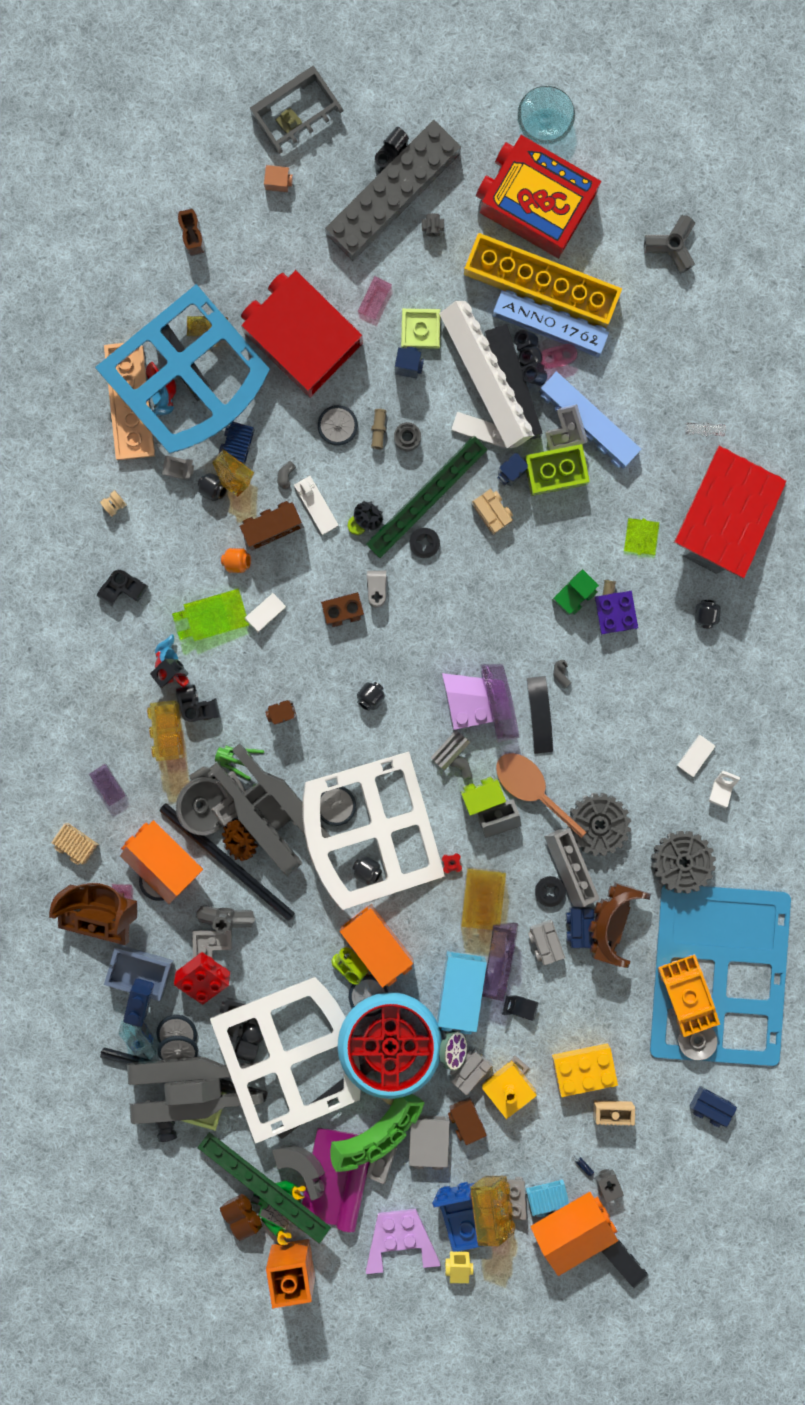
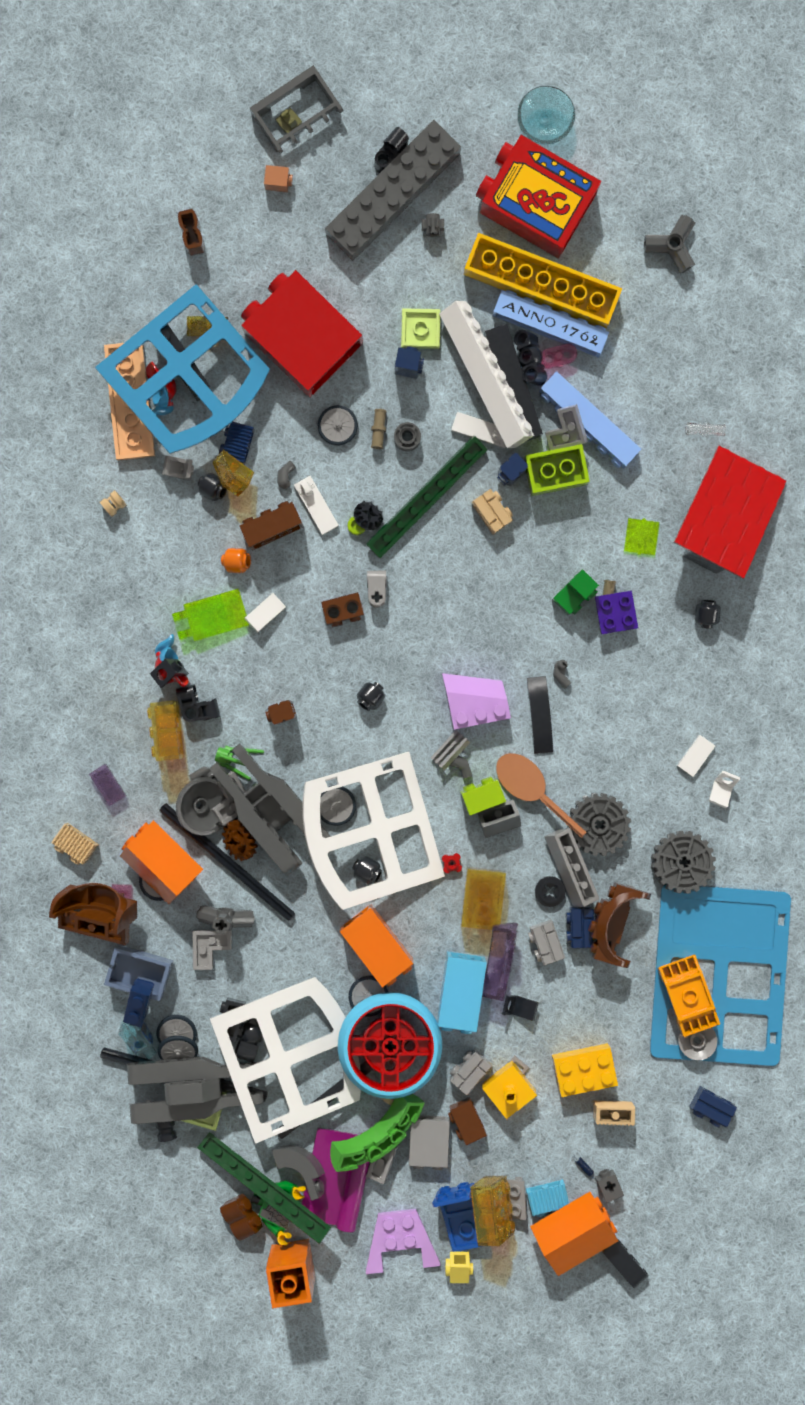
black piece [96,570,149,607] -> none
red brick [174,952,230,1005] -> none
lime piece [331,947,369,985] -> none
clear pink tile [358,276,392,320] -> none
black gear [409,528,440,558] -> none
tile [439,1031,467,1071] -> none
clear purple windscreen [480,664,520,743] -> none

